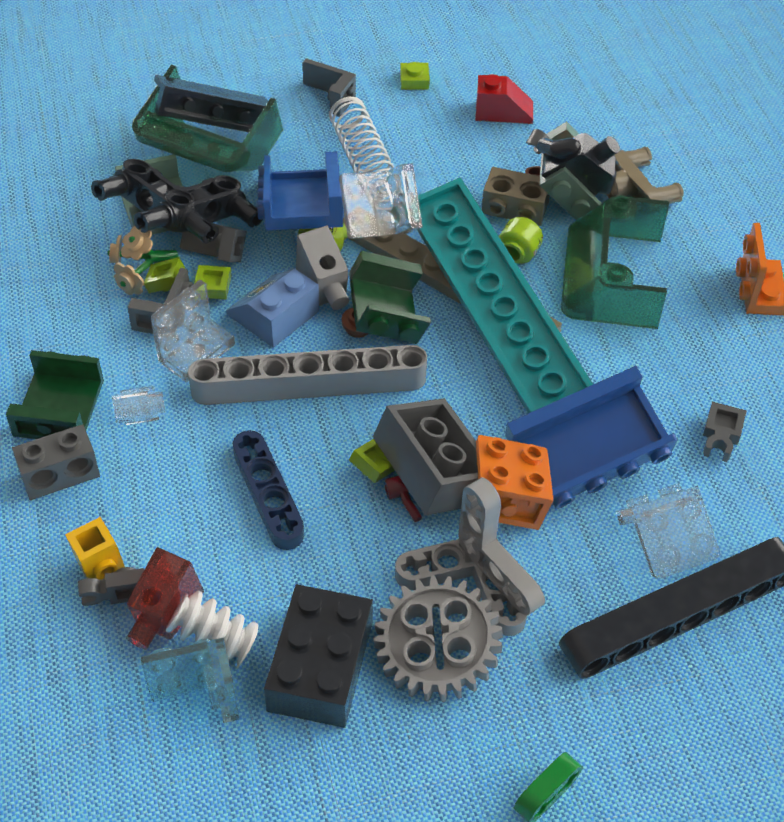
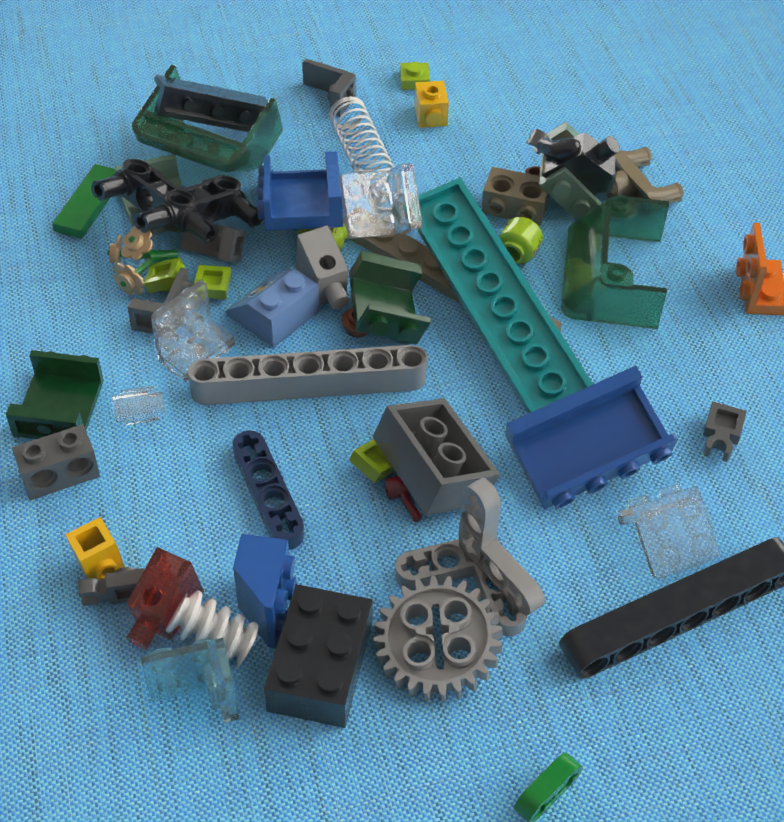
red slope [475,74,533,124] -> none
orange bracket [476,435,554,530] -> none
none -> green tile [52,164,115,239]
none -> blue slope [233,534,297,648]
none -> yellow brick [414,81,449,128]

